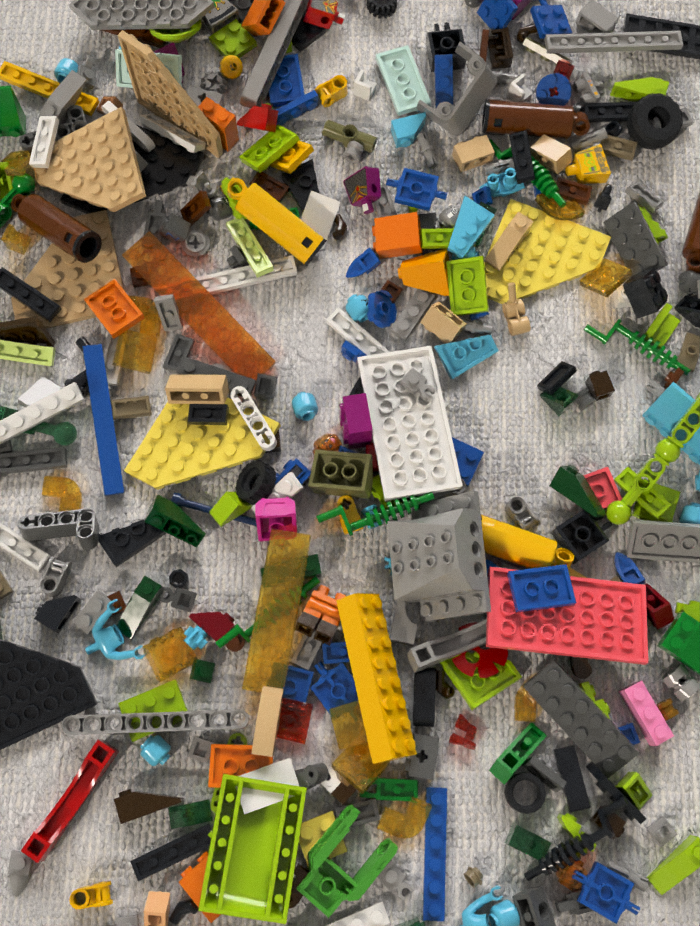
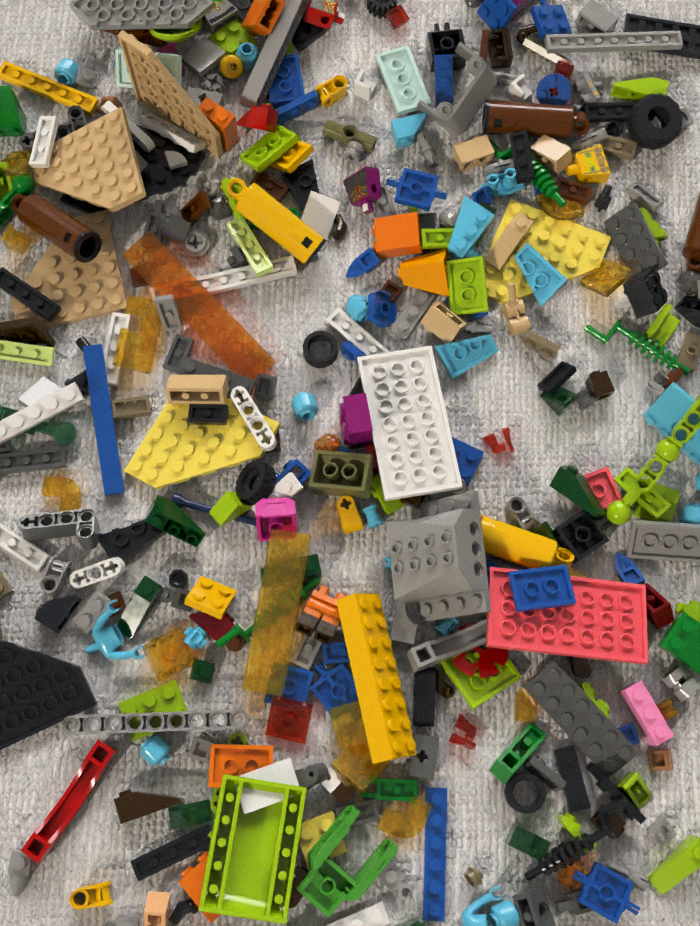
light grey slope [39,70,88,125] -> none
orange plate [84,279,145,339] -> none
tan slope [251,686,284,757] -> none
green piece [317,492,435,536] -> none
light grey plate [400,368,435,401] -> none
none -> white beam [70,557,125,588]
none -> white tile [165,151,188,170]
none -> light grey tile [180,36,227,77]
none -> yellow plate [184,576,237,620]
none -> medium azure head [236,42,259,70]
none -> black tyre [303,331,338,368]
none -> clear red plate [386,4,410,29]
none -> medium azure bush [434,618,460,637]
none -> clear red piece [482,427,514,454]
none -> medium azure wing [514,243,567,307]
none -> dark tan plate [521,329,560,359]
none -> dark green plate [530,521,557,540]
none -> medium nougat slope [647,748,674,771]

